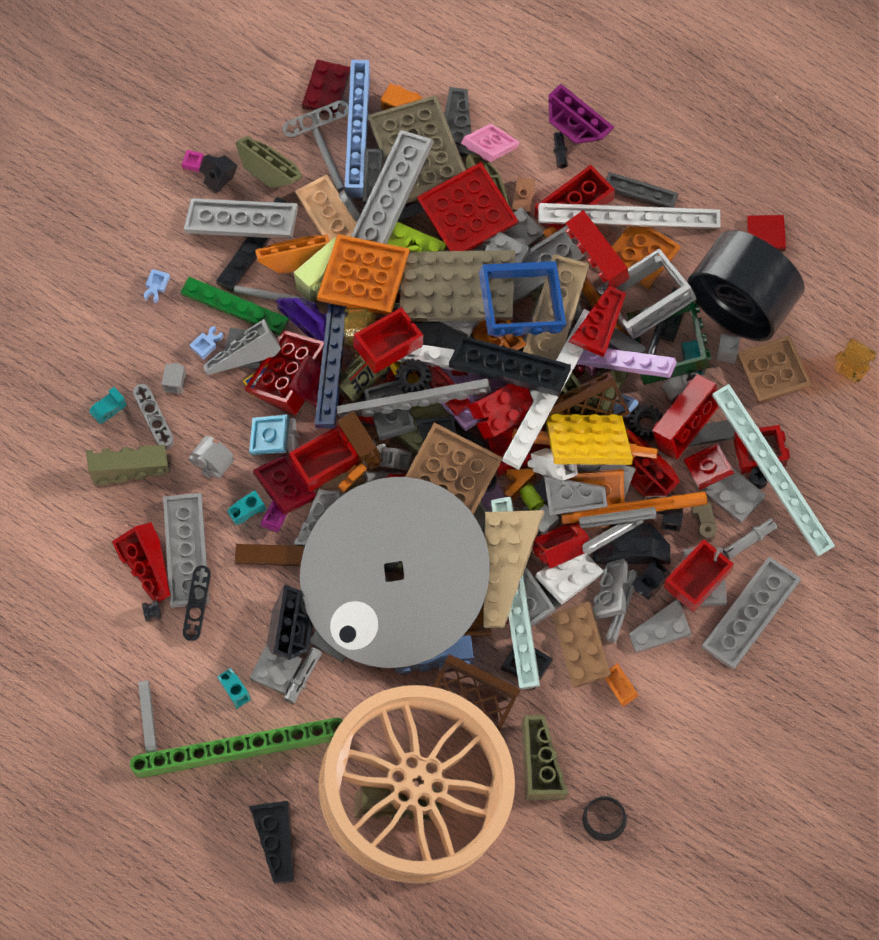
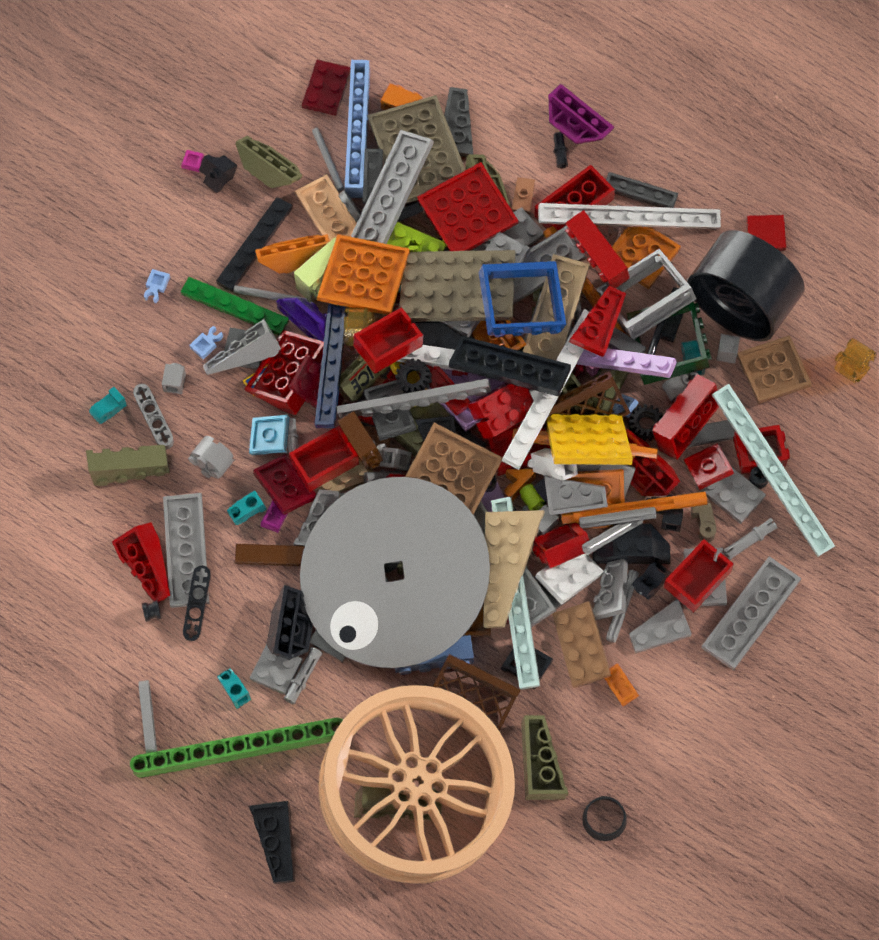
light grey plate [184,198,298,239] -> none
light grey beam [282,100,349,137] -> none
orange plate [338,463,367,493] -> none
bright pink plate [461,124,520,162] -> none

